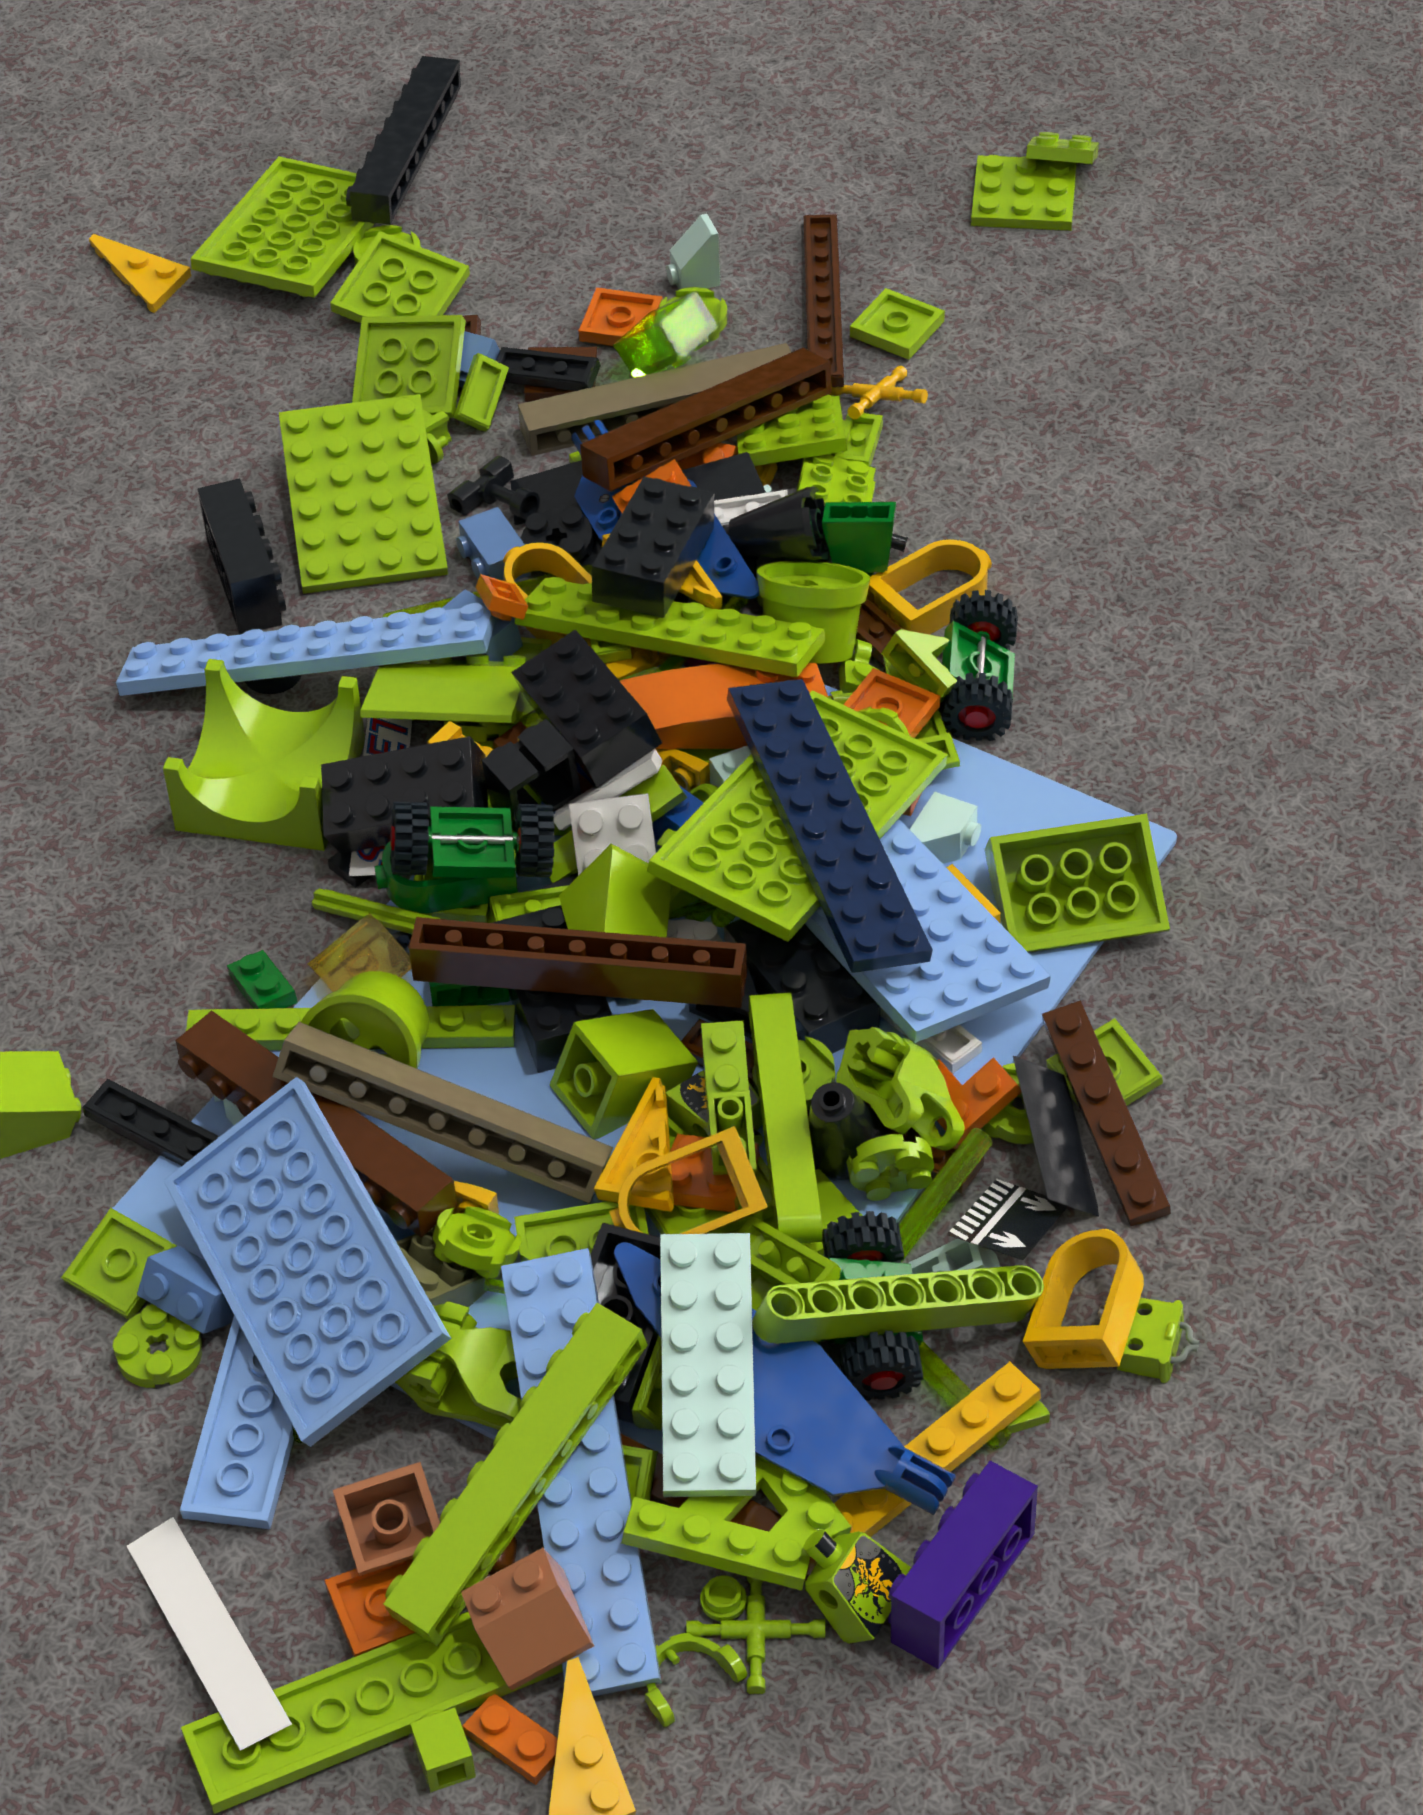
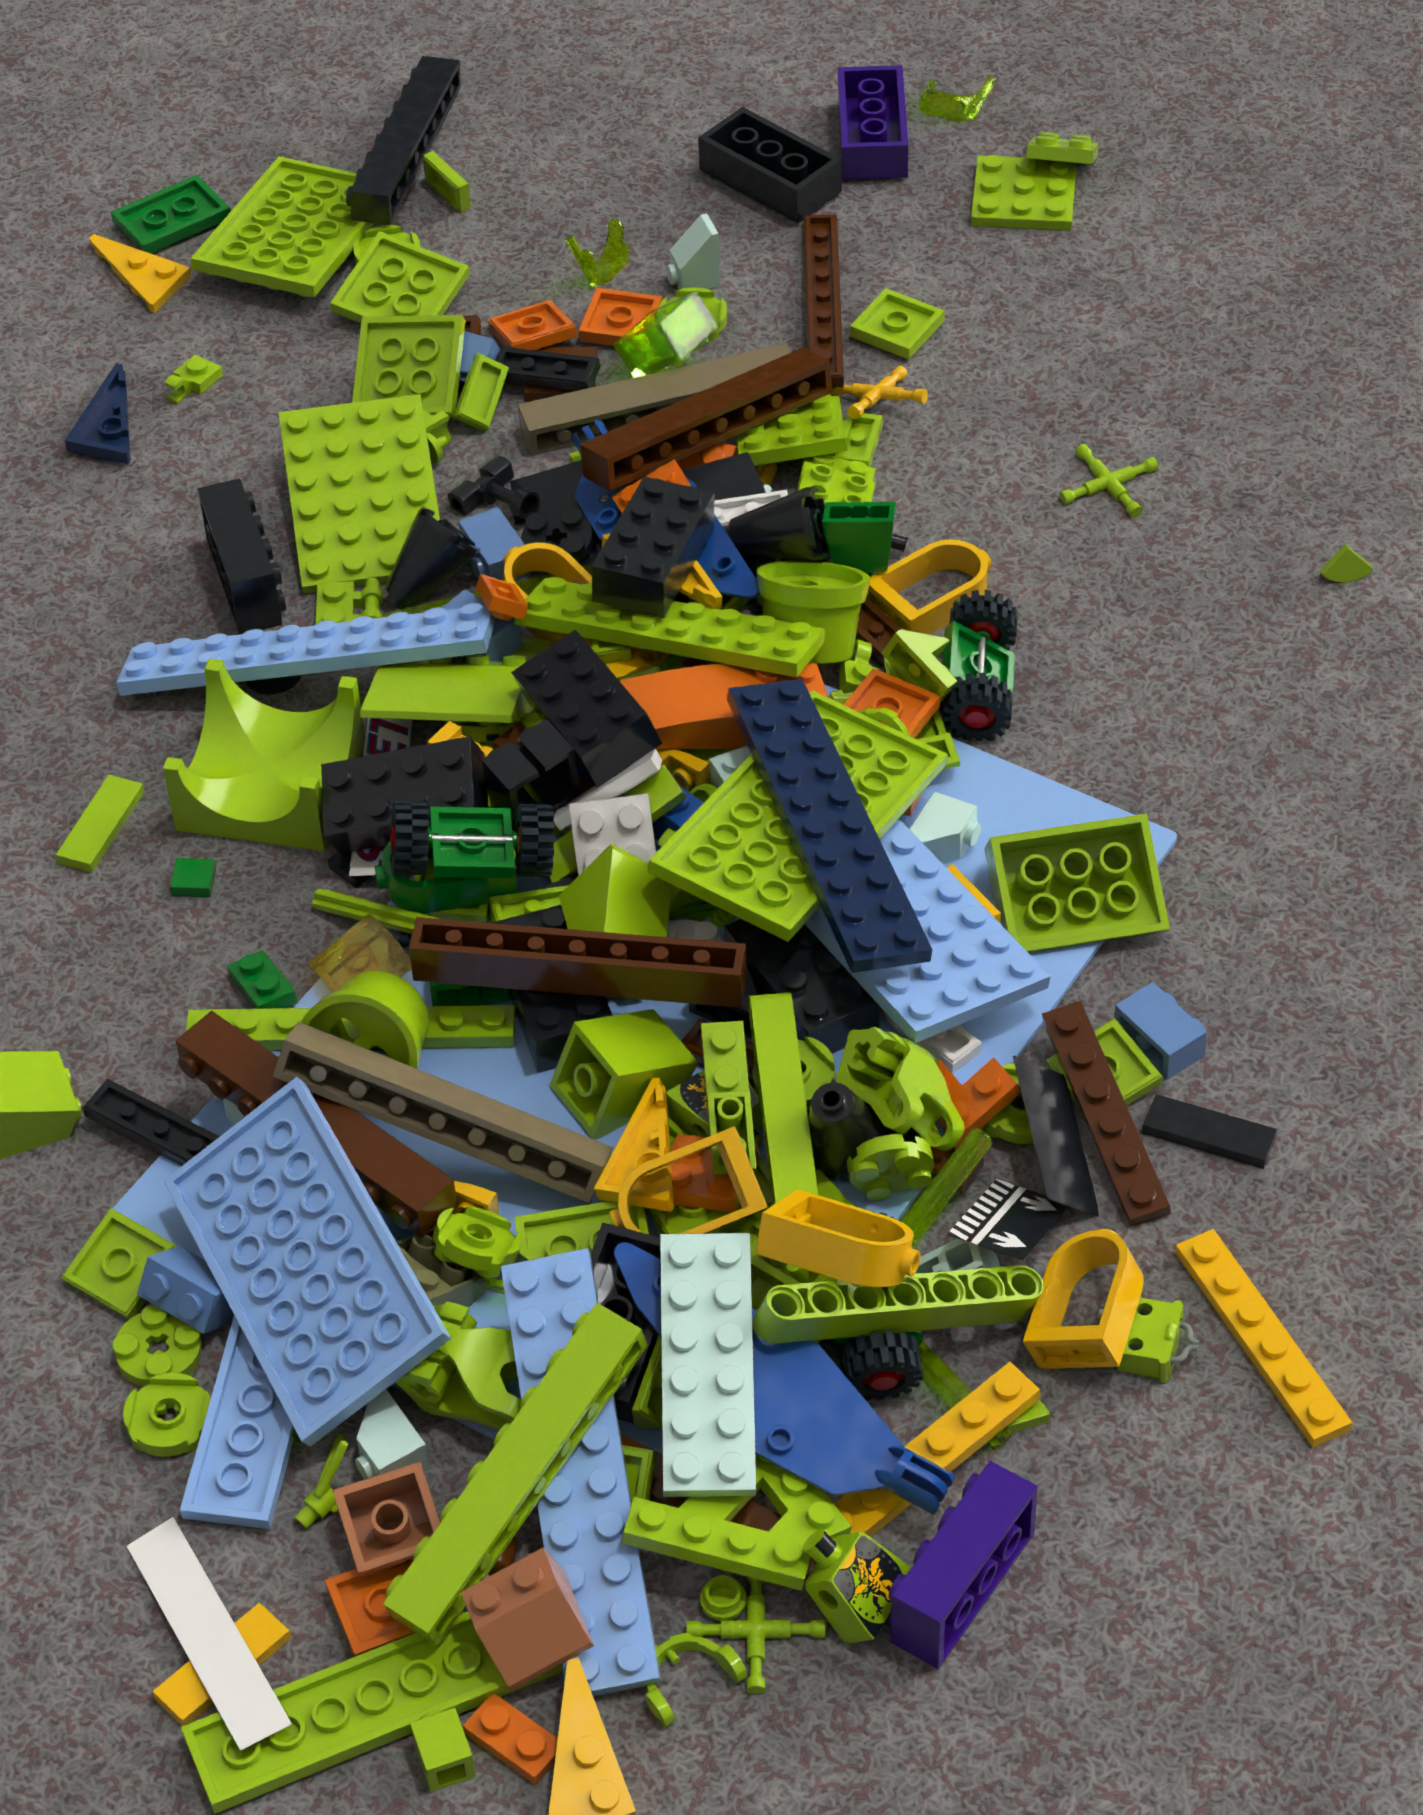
none -> lime tile [56,775,145,873]
none -> dark blue wing [65,363,131,464]
none -> green plate [111,175,231,254]
none -> lime plate [123,1372,211,1457]
none -> yellow tile [152,1603,291,1726]
none -> lime plate [164,355,223,404]
none -> green tile [170,858,216,897]
none -> lime plant [294,1434,348,1529]
none -> lime plate [315,578,383,625]
none -> light aqua slope [355,1389,429,1480]
none -> black cone [384,506,481,611]
none -> lime tile [423,151,471,212]
none -> orange tile [488,300,578,350]
none -> clear neon green helmet [565,218,630,287]
none -> black brick [698,107,842,223]
none -> yellow window [755,1189,921,1287]
none -> dark purple brick [837,65,908,180]
none -> clear neon green helmet [919,76,996,123]
none -> lime piece [1059,444,1158,518]
none -> medium blue brick [1114,982,1207,1080]
none -> black tile [1142,1094,1277,1169]
none -> yellow plate [1175,1229,1353,1448]
none -> lime tile [1320,544,1374,583]

